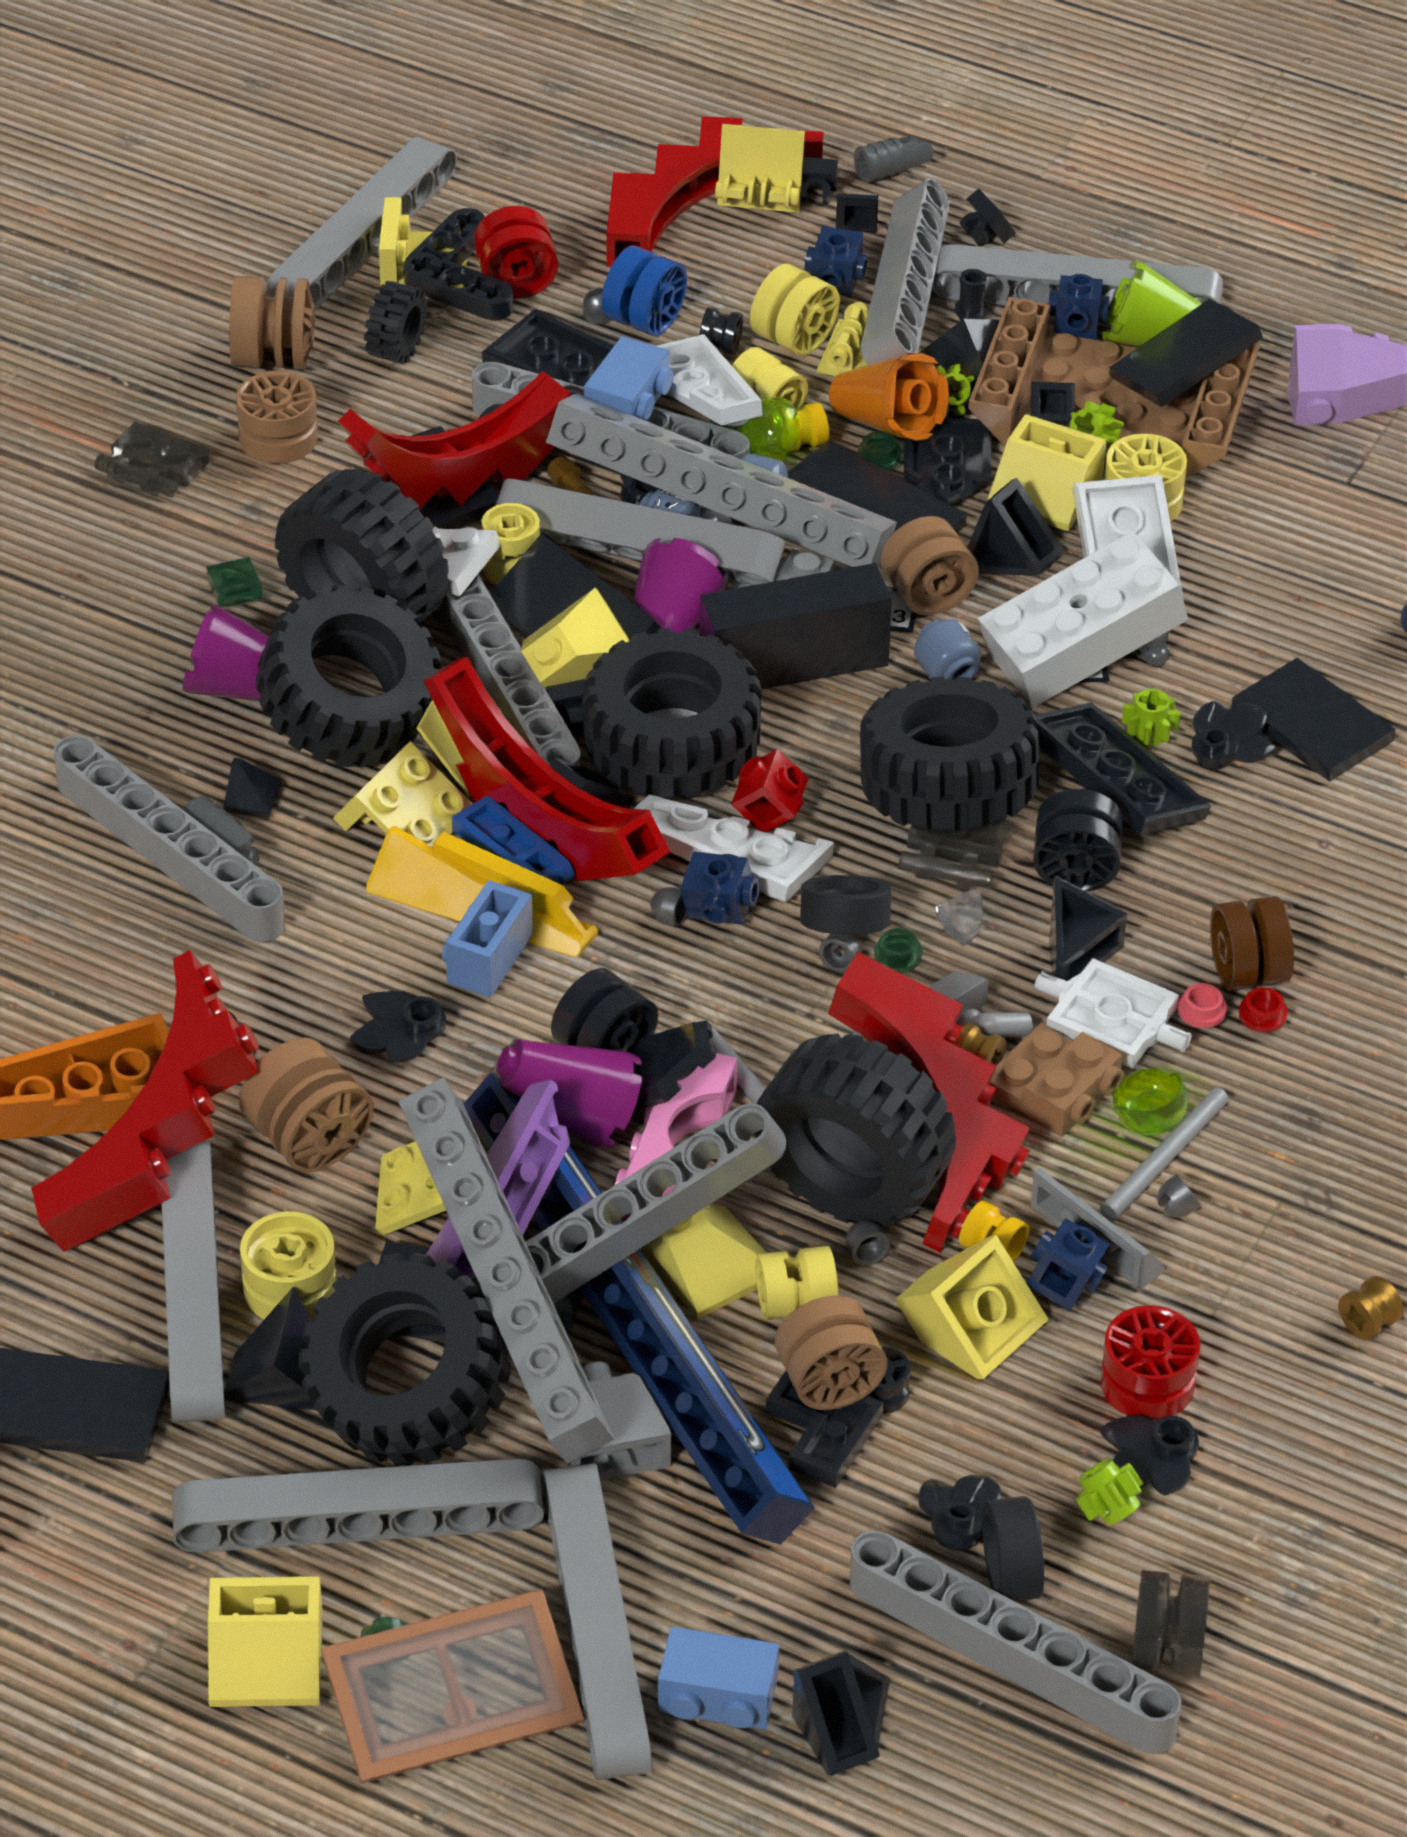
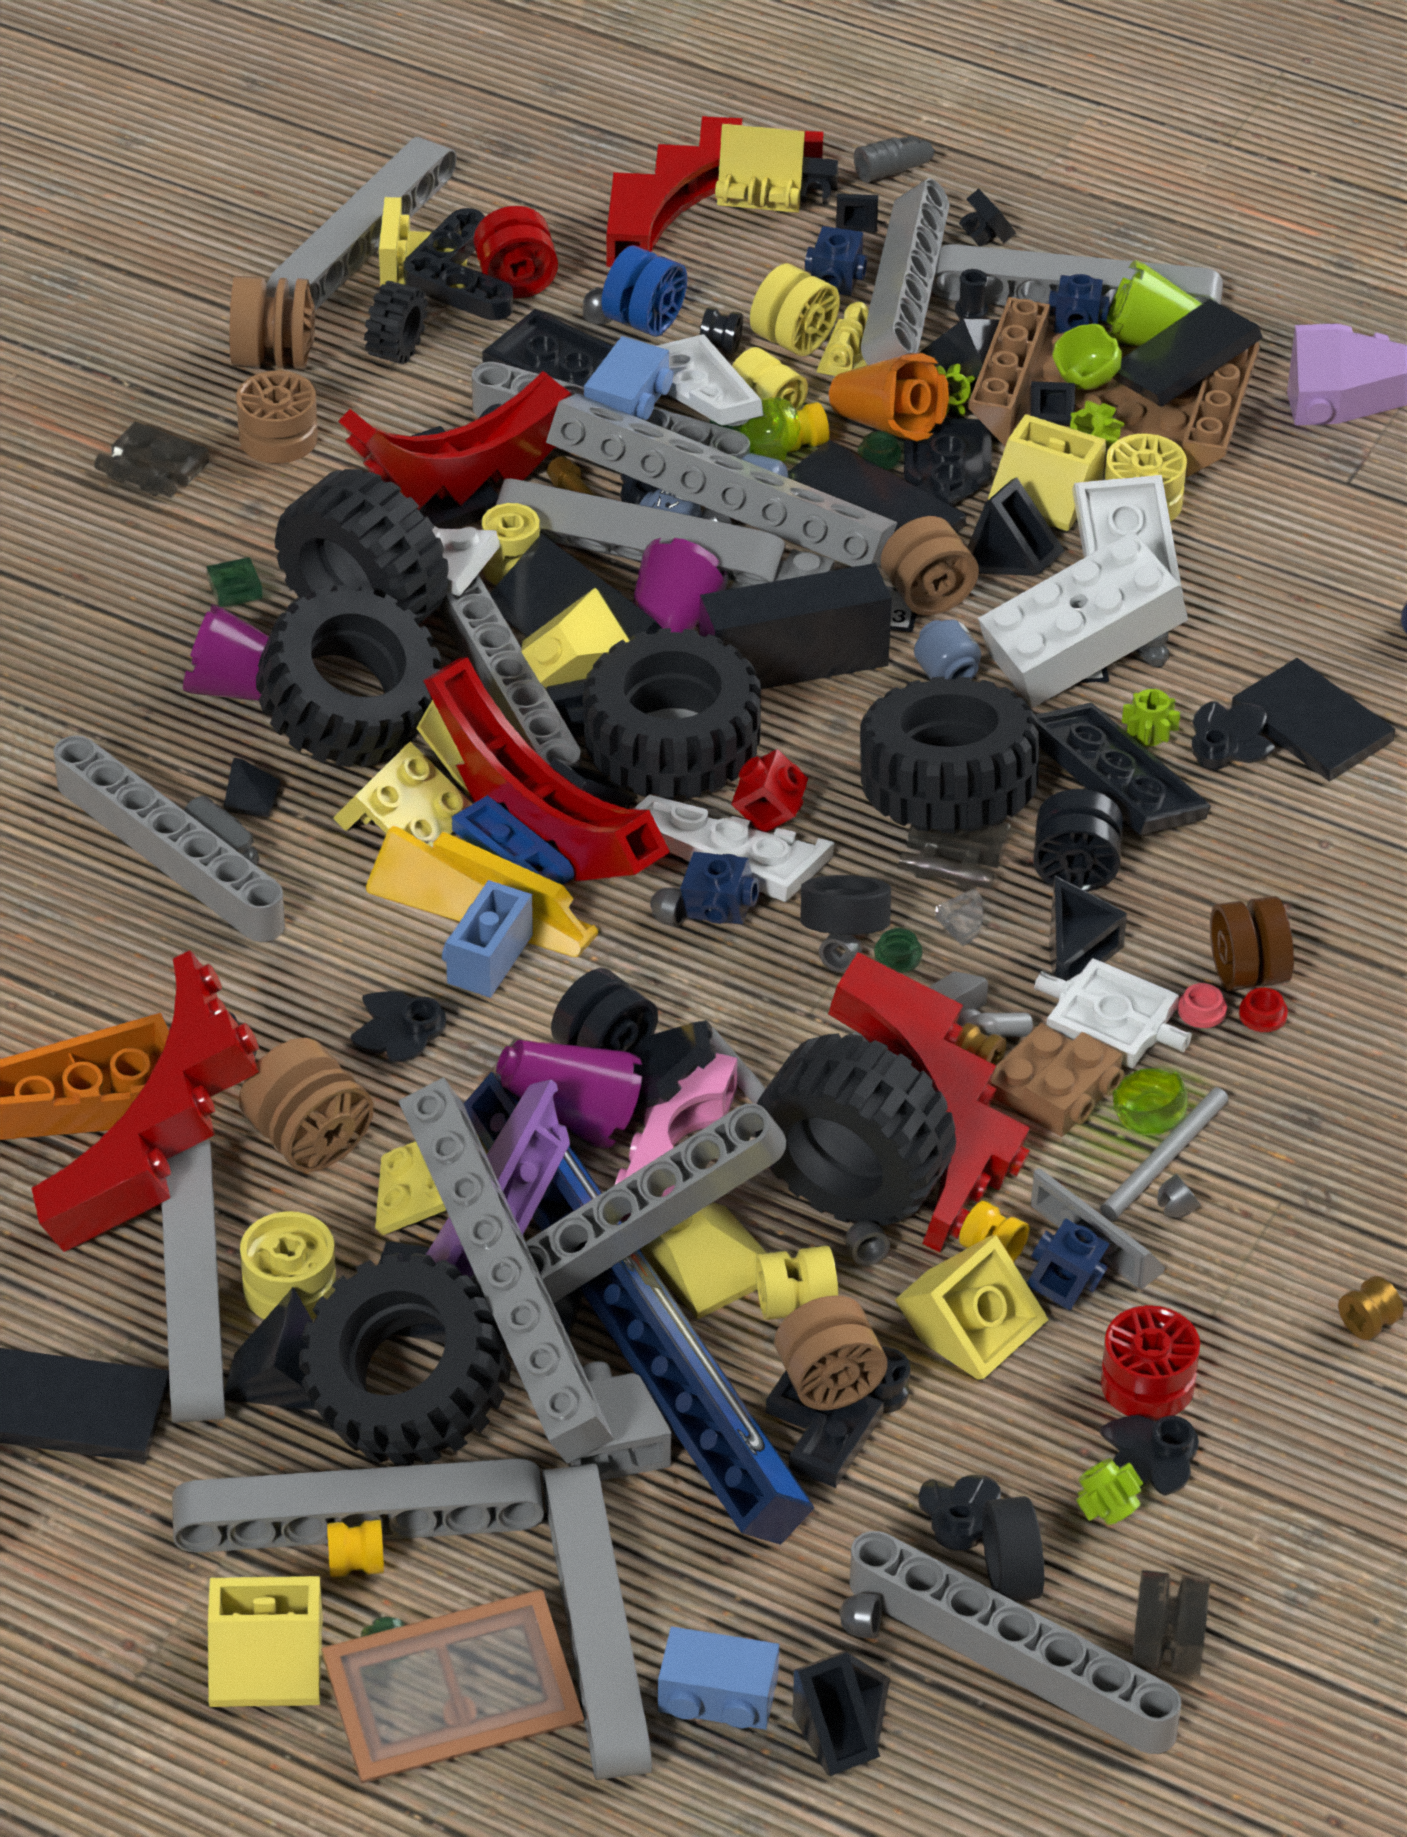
none -> yellow wheel [327,1519,384,1577]
none -> flat silver hinge [839,1593,882,1639]
none -> lime hair [1052,324,1122,390]

